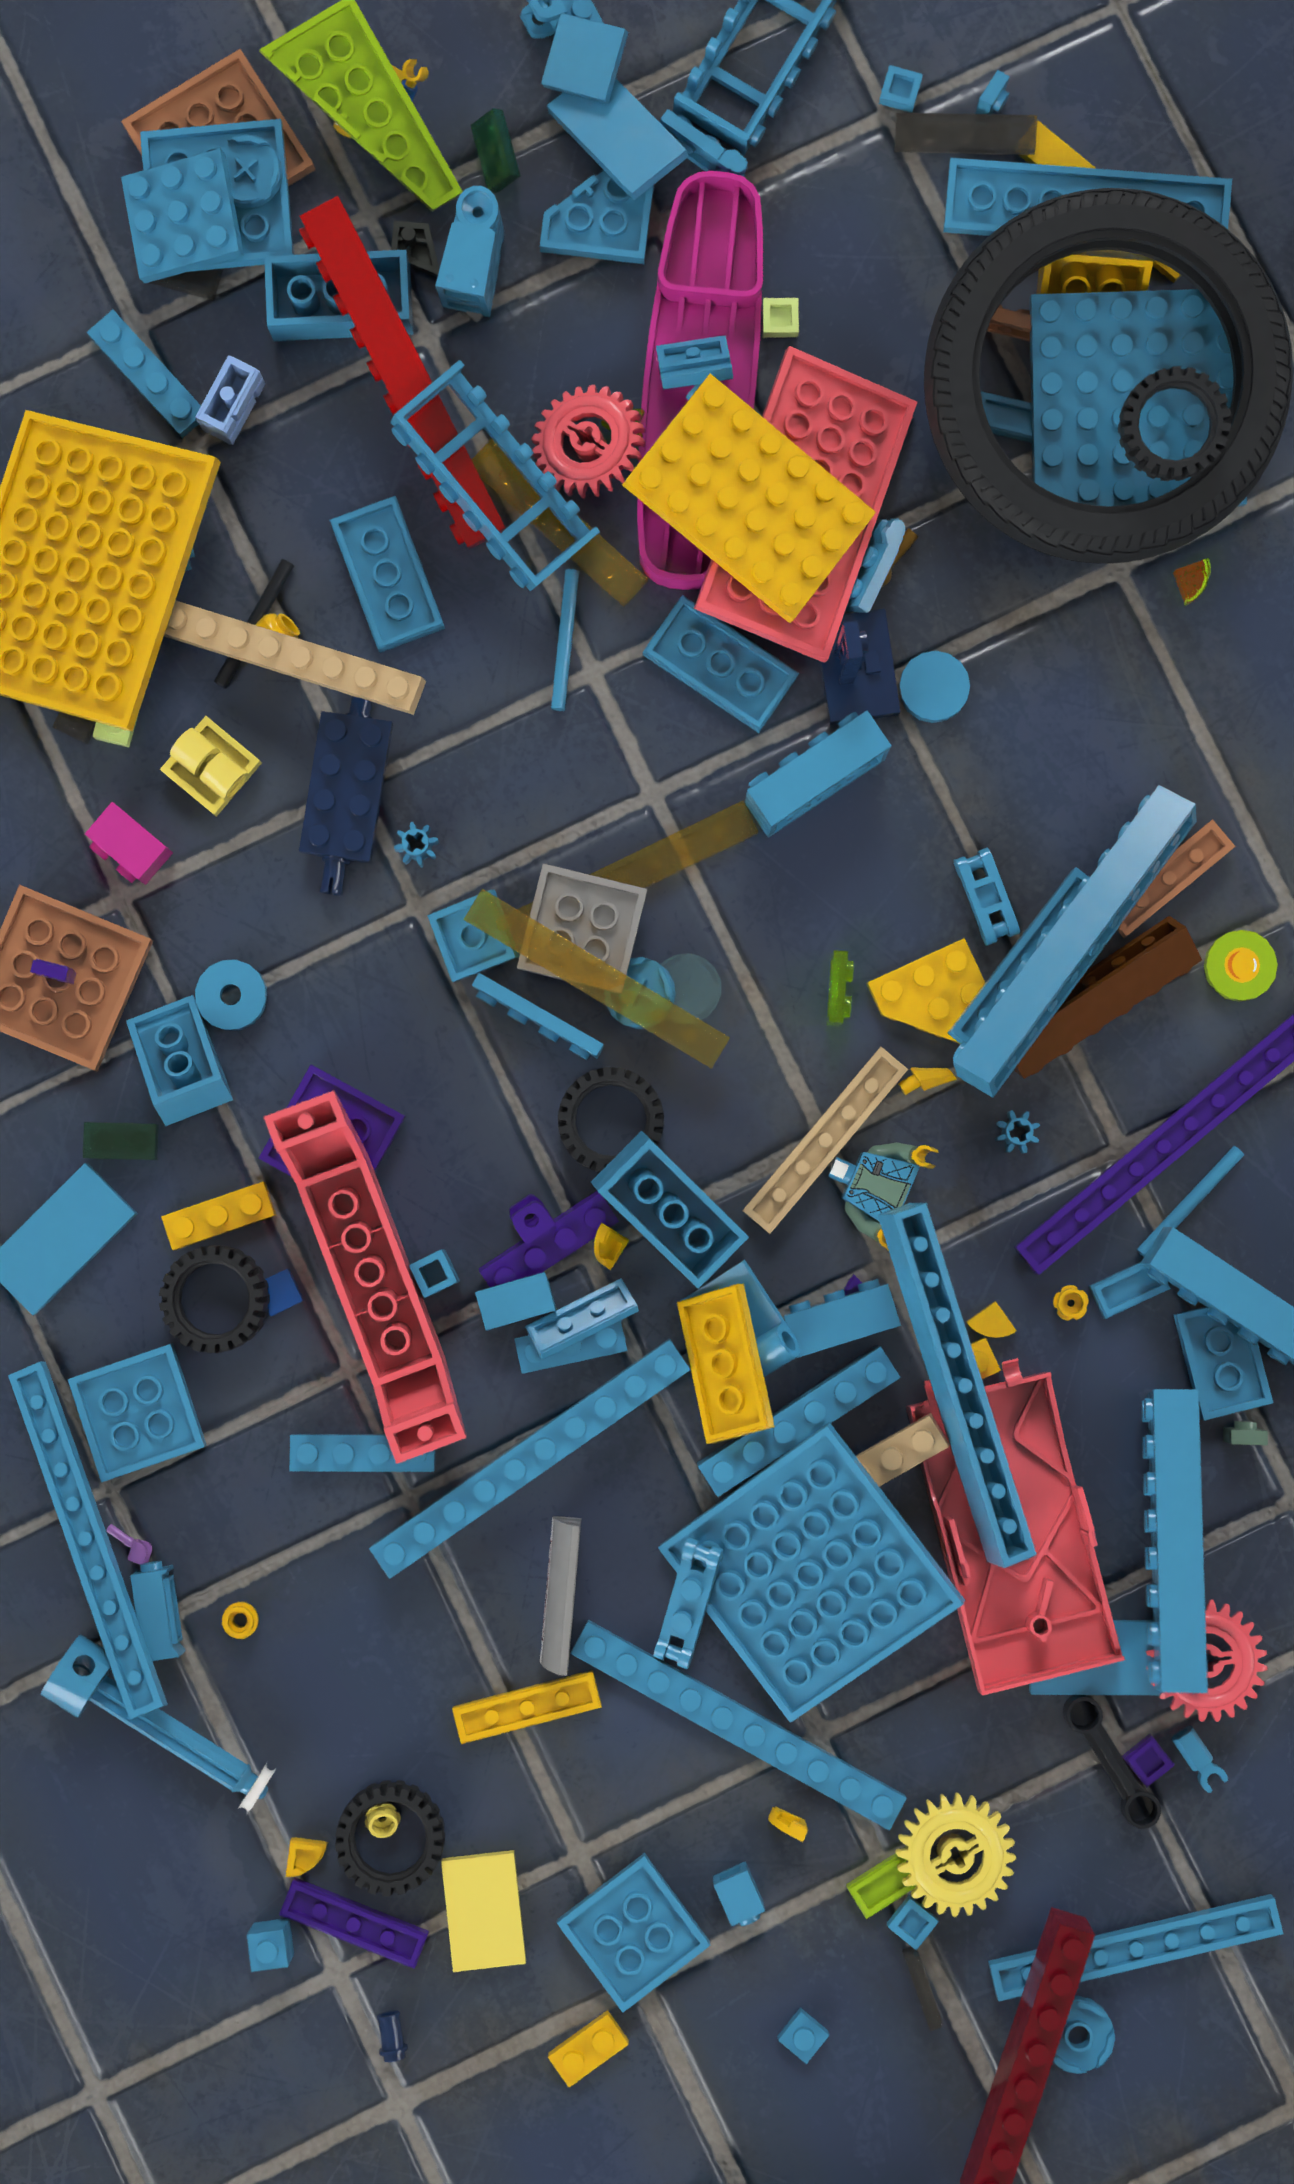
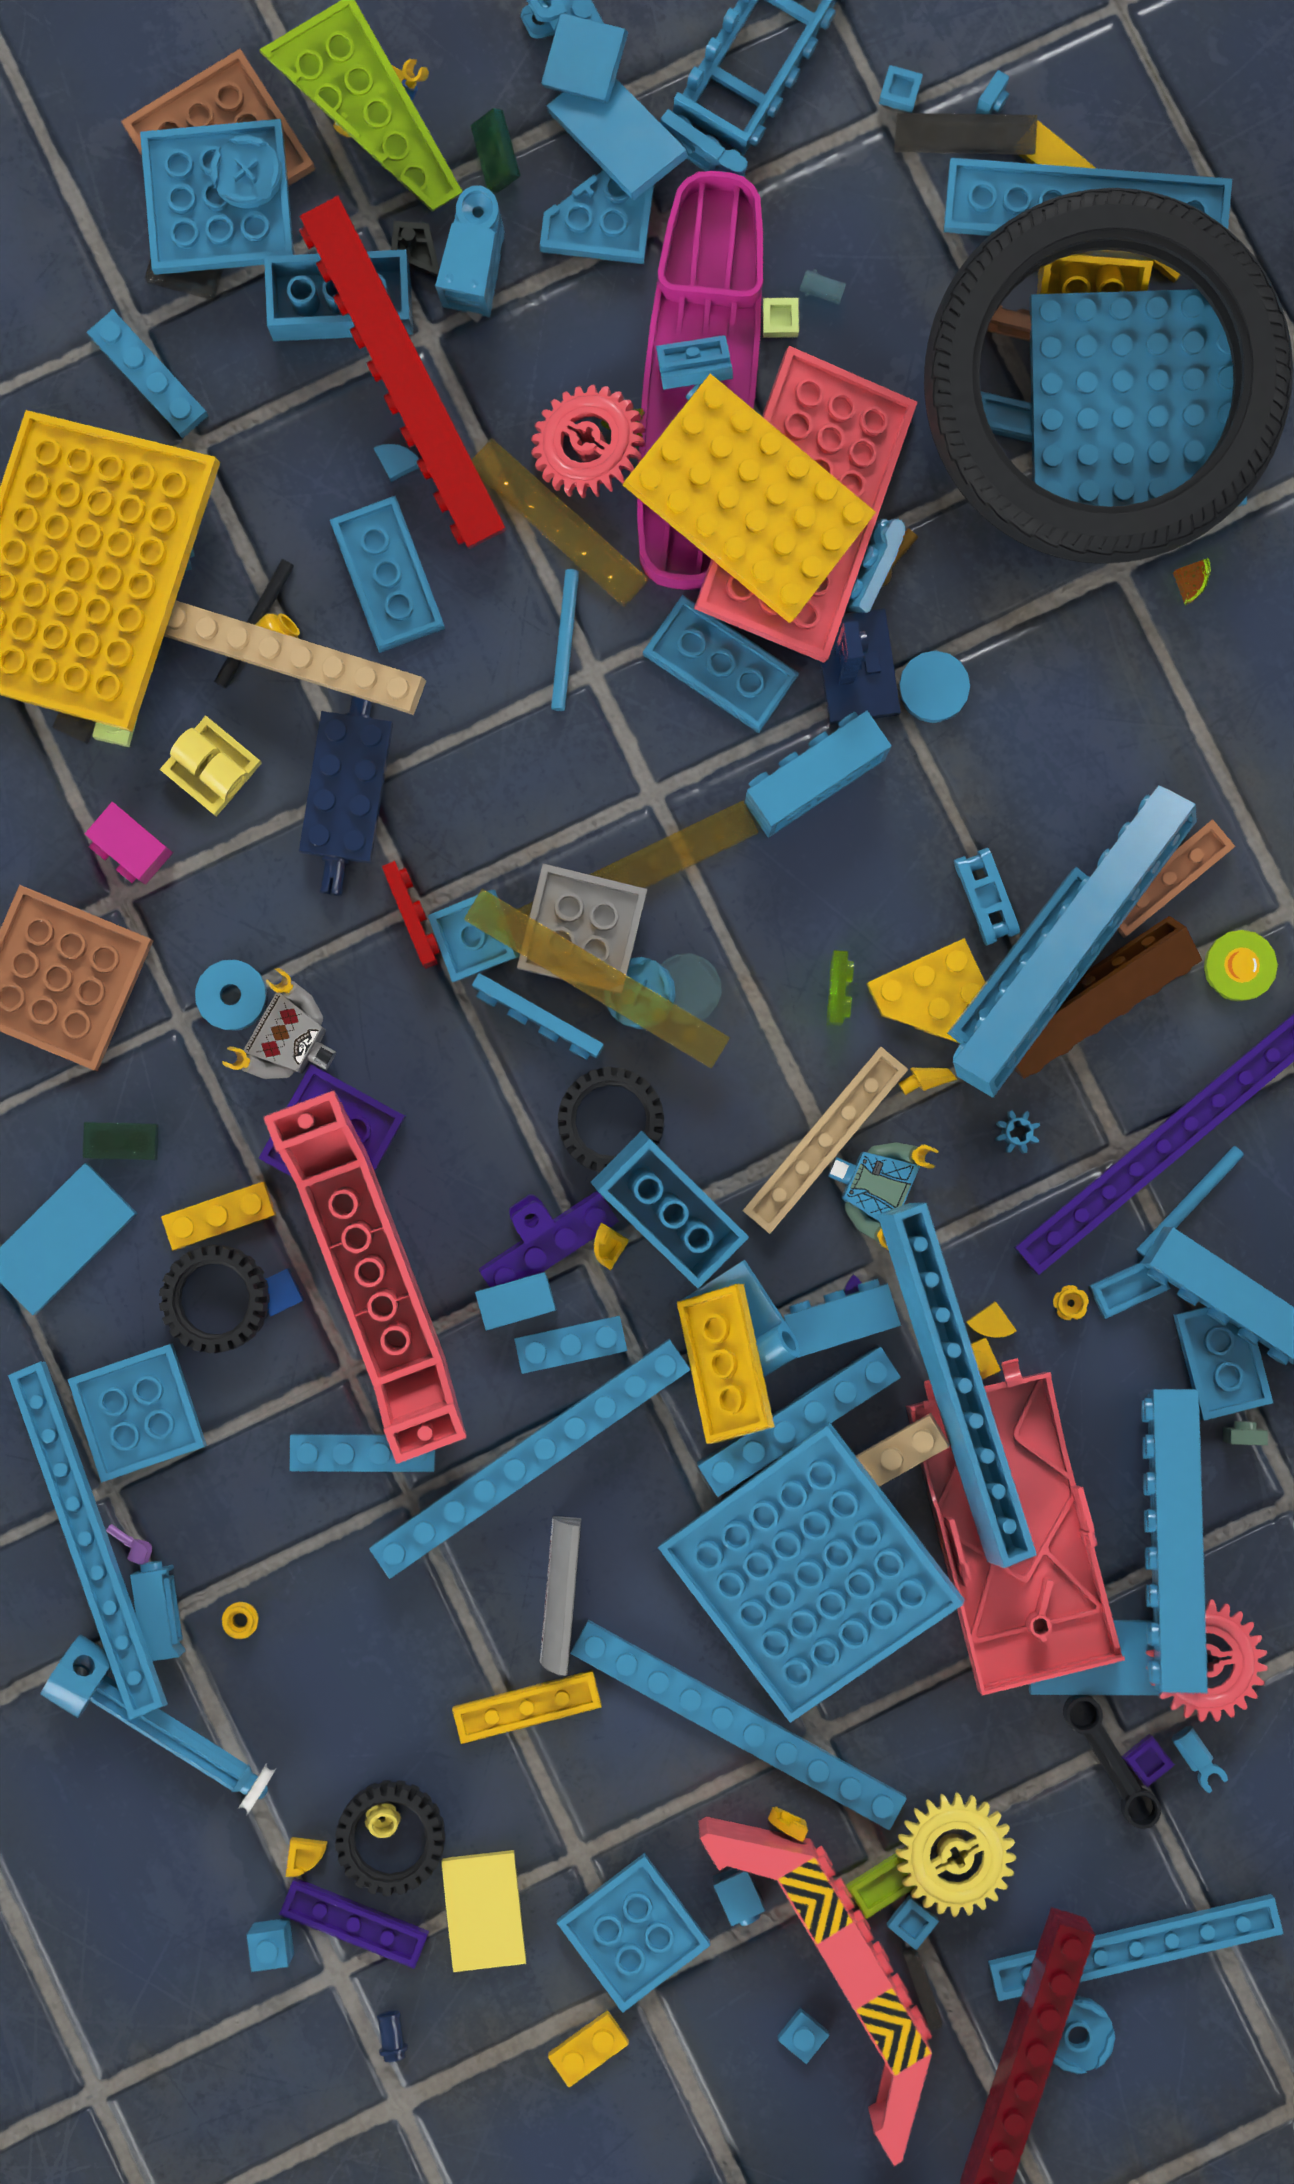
dark purple tile [30,959,76,984] -> none
dark azure plate [121,148,244,283] -> none
dark azure slope [126,995,233,1126] -> none
light blue brick [195,355,265,445] -> none
dark azure window [390,360,600,591] -> none
dark azure gear [394,822,439,868] -> none
dark azure brick [409,1249,460,1298] -> none
dark azure tile [525,1278,639,1360] -> none
dark azure plate [653,1537,723,1669] -> none
black tyre [1118,366,1232,481] -> none
none -> light grey torso [222,968,336,1079]
none -> dark azure tile [374,444,419,482]
none -> red plate [382,861,441,969]
none -> coral slope [698,1817,932,2166]
none -> clear light blue pin [799,269,846,305]

